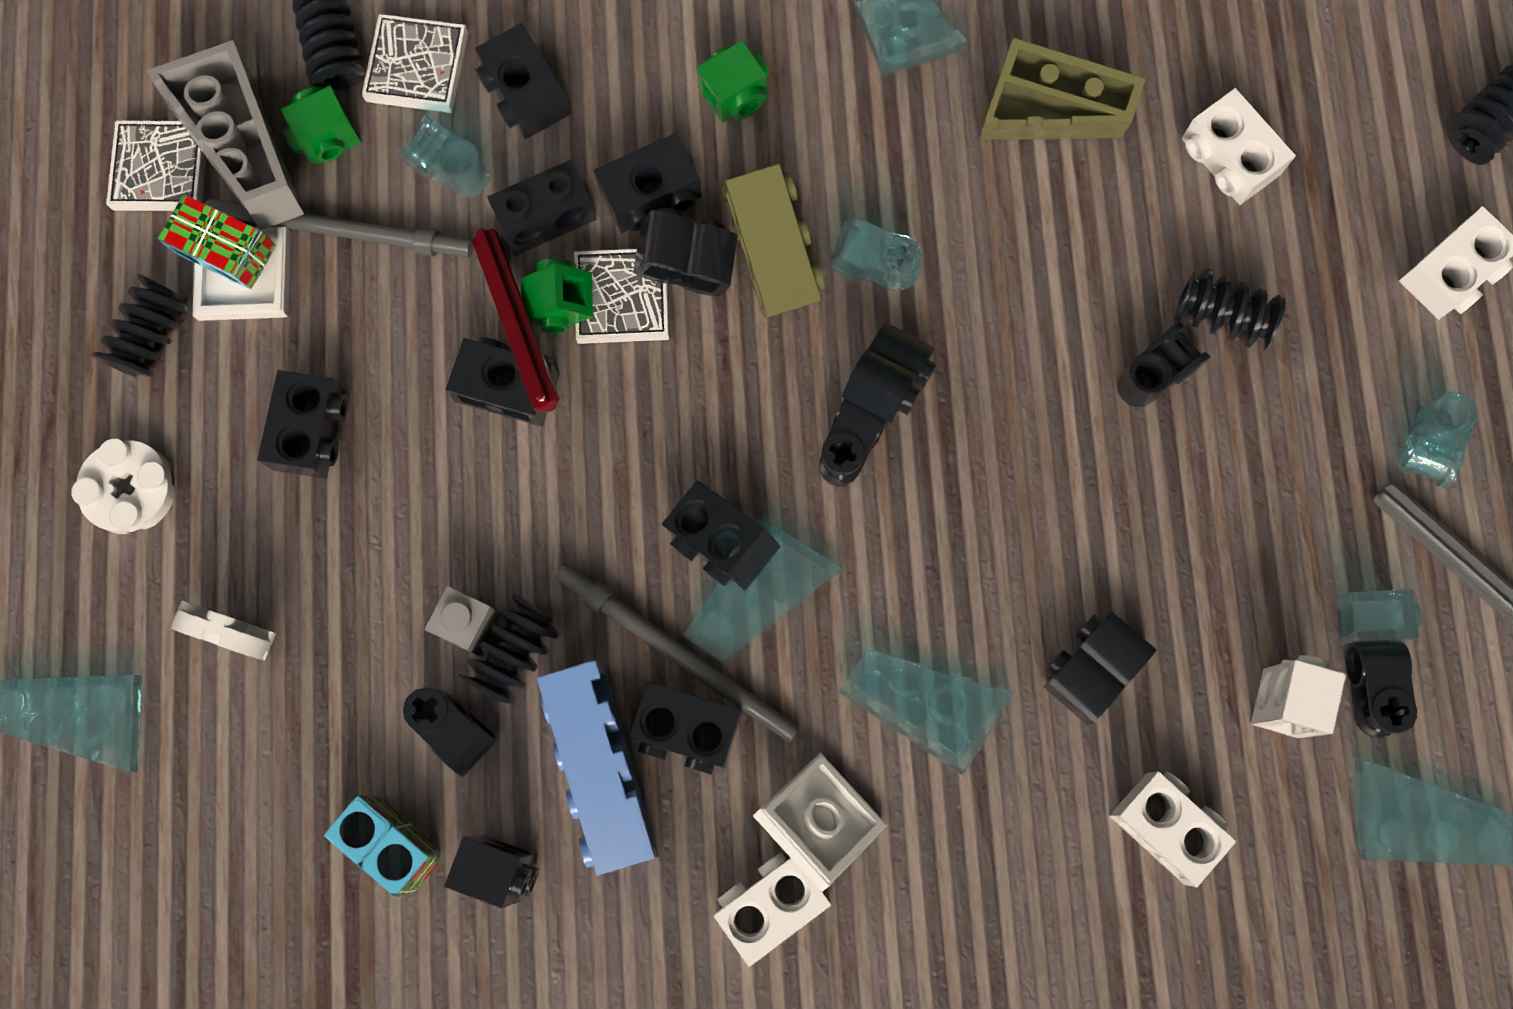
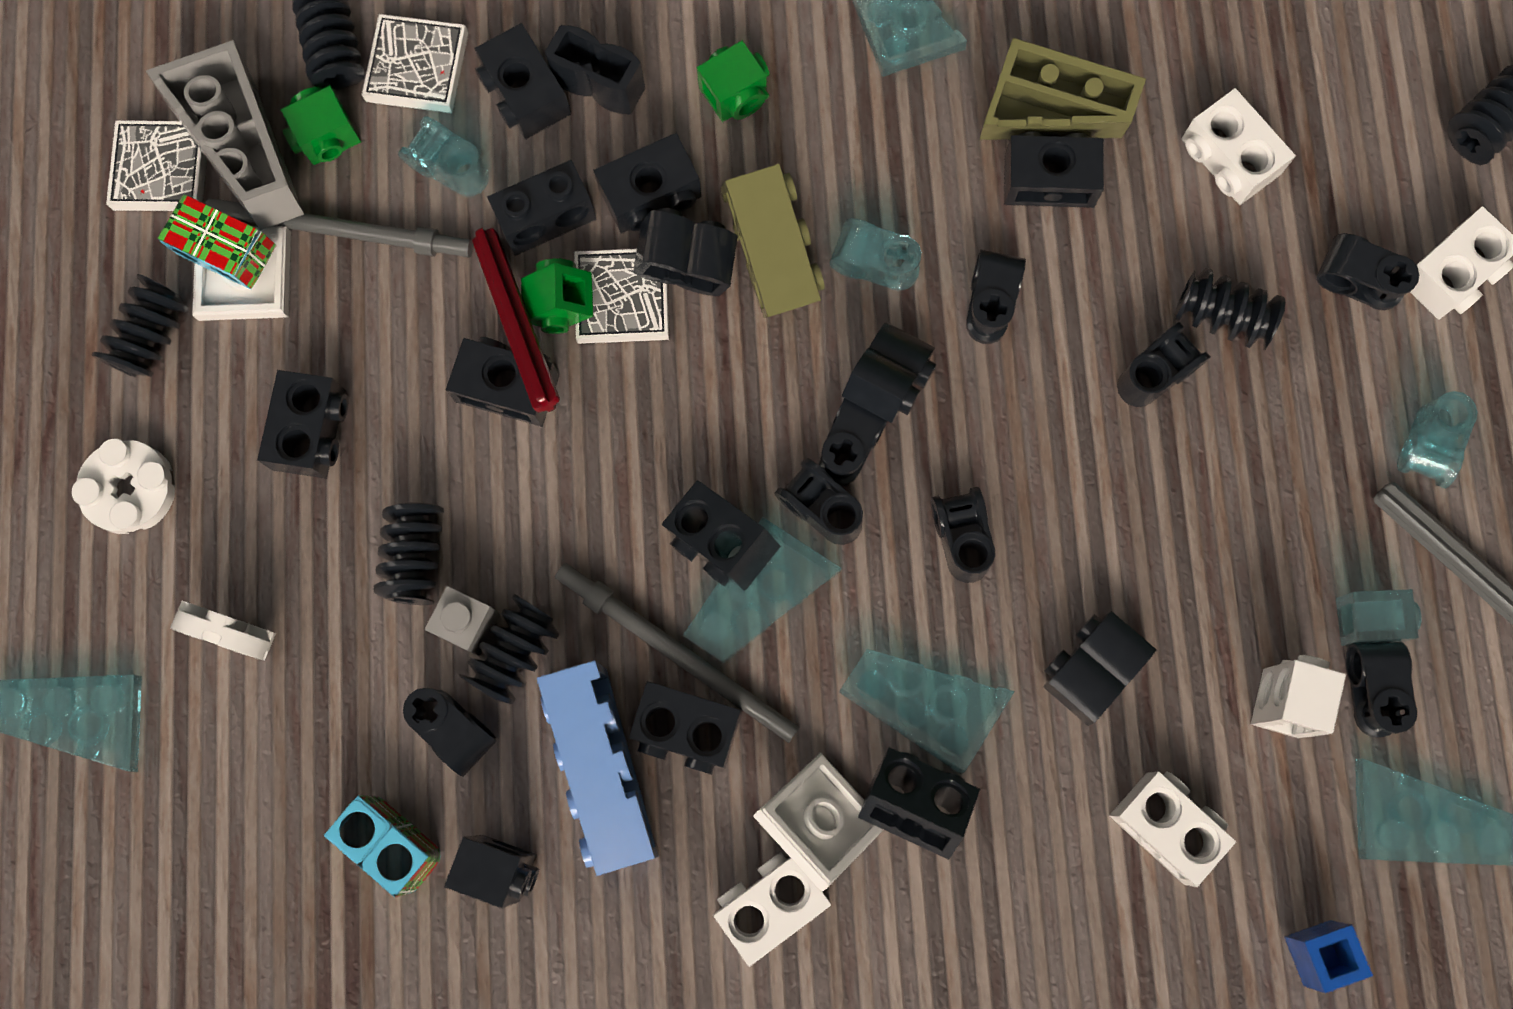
none -> black piece [373,502,444,605]
none -> black brick [545,25,645,114]
none -> black piece [774,458,863,545]
none -> black brick [857,747,980,860]
none -> black piece [930,487,995,583]
none -> black piece [966,249,1026,344]
none -> black brick [1004,131,1104,208]
none -> blue brick [1284,920,1373,993]
none -> black piece [1316,233,1420,310]

